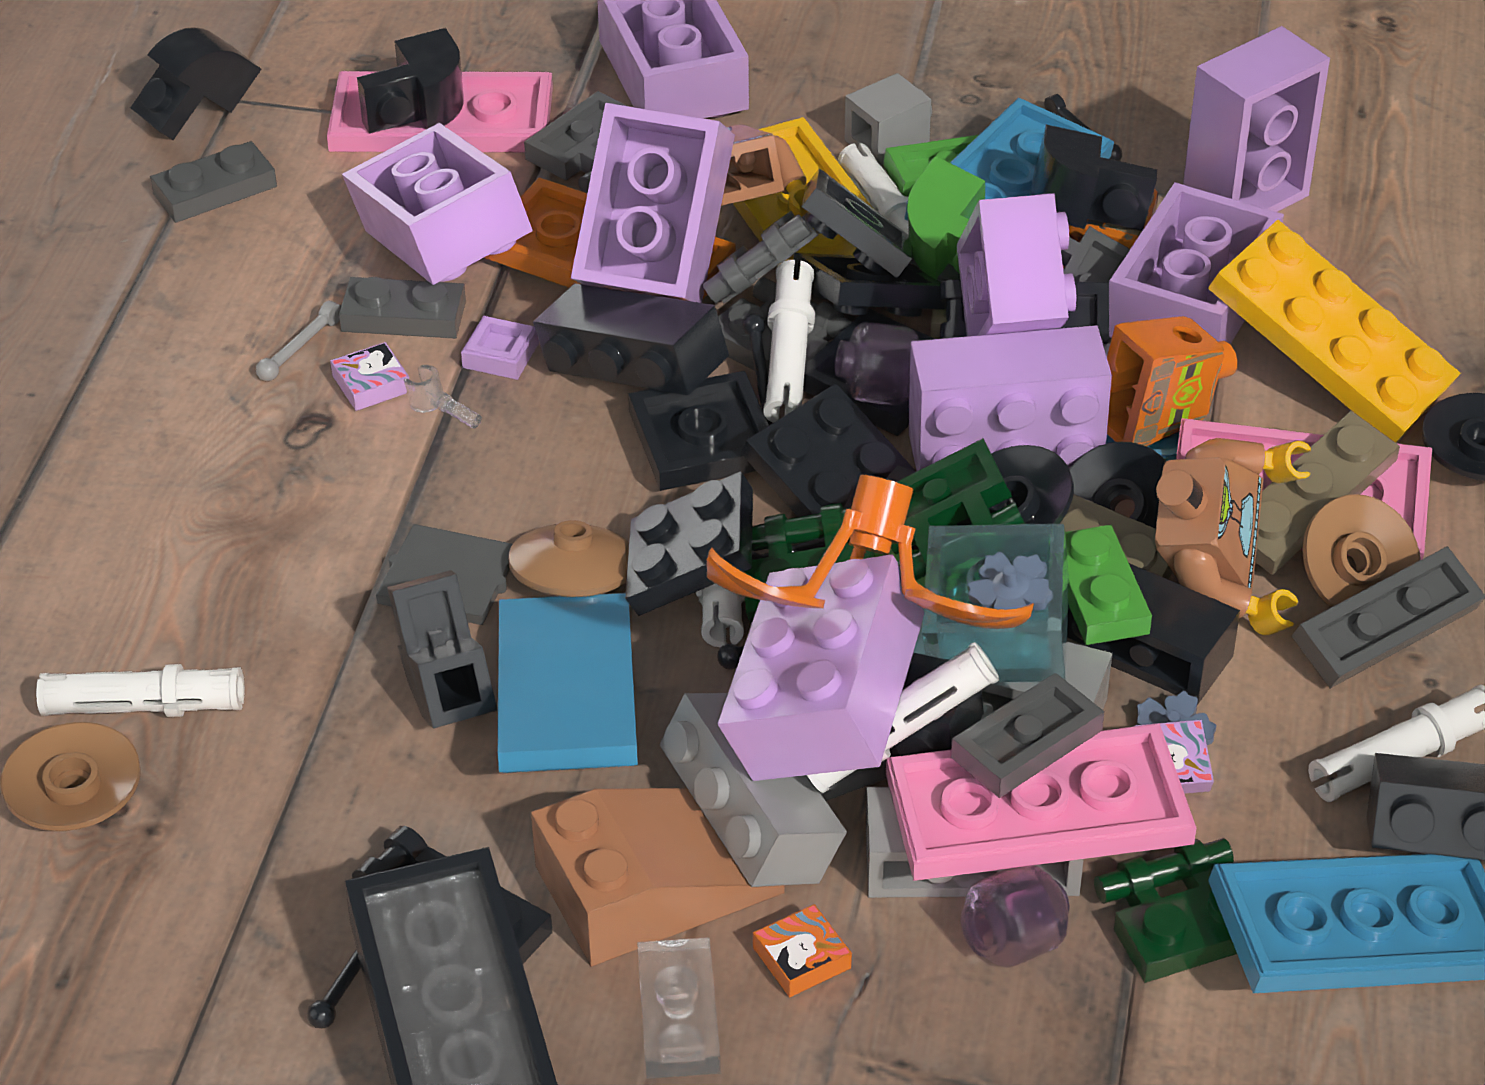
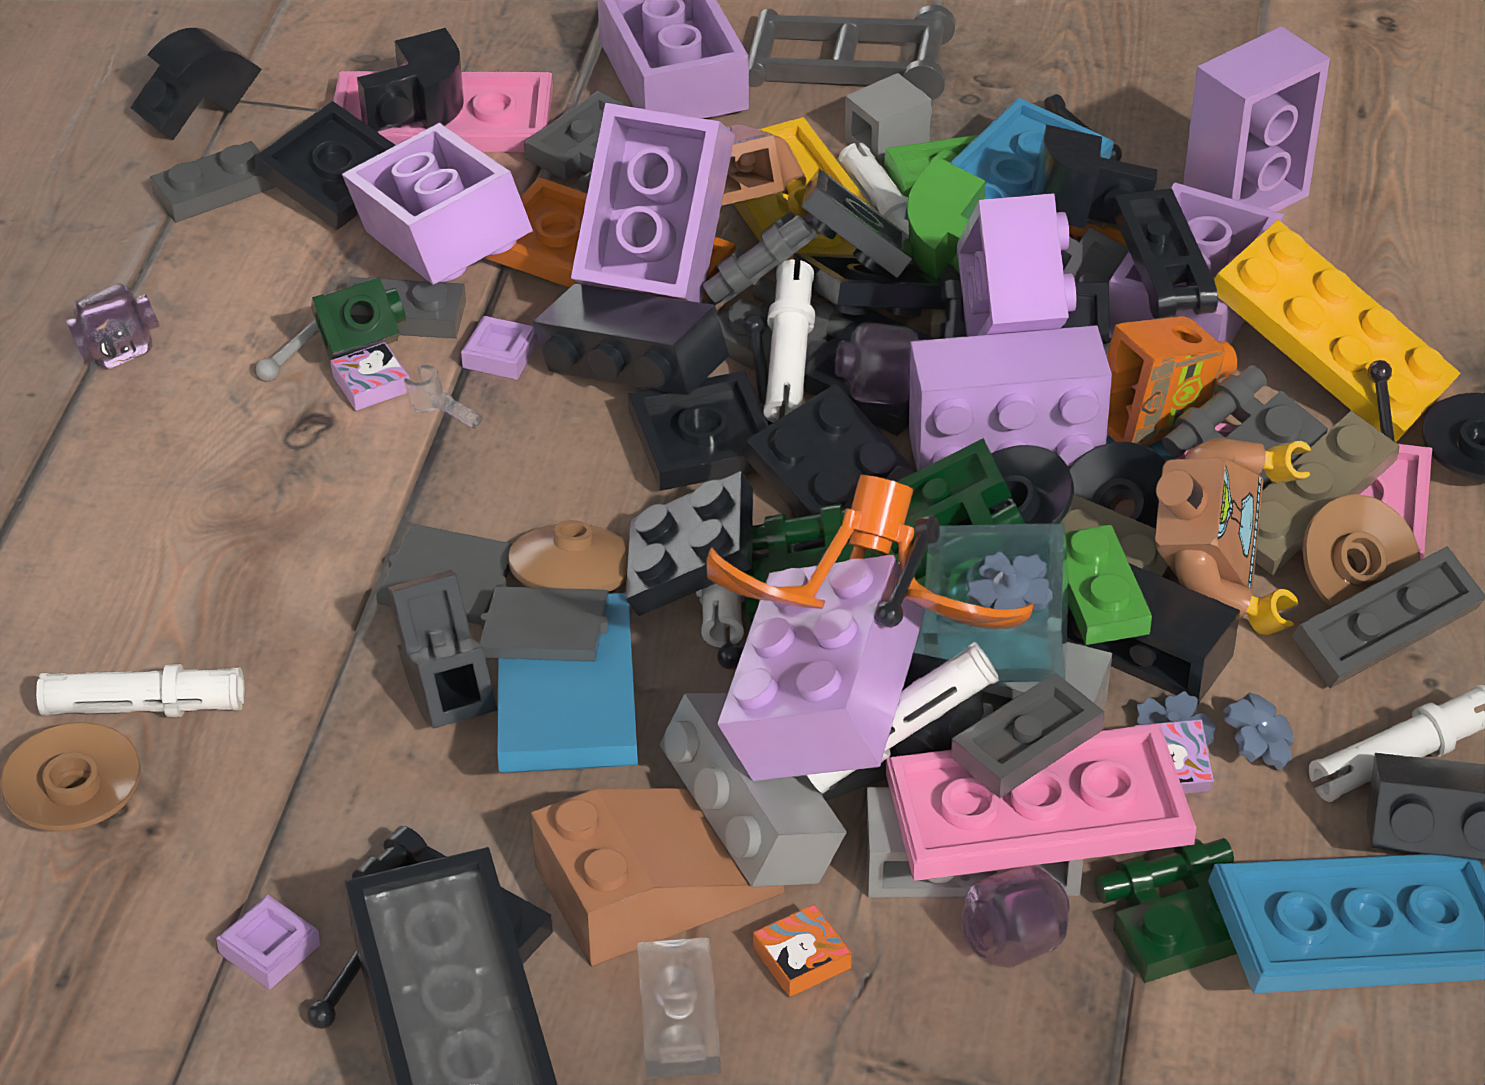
none -> clear purple head [66,283,160,370]
none -> lavender tile [216,895,321,990]
none -> black plate [255,101,396,230]
none -> dark green brick [311,277,406,362]
none -> dark grey piece [479,587,609,661]
none -> flat silver piece [748,5,956,101]
none -> black hinge [875,515,940,628]
none -> black plate [1113,188,1218,319]
none -> dark grey plate [1162,365,1328,491]
none -> sand blue plant [1223,693,1294,770]
none -> black hinge [1368,360,1395,442]

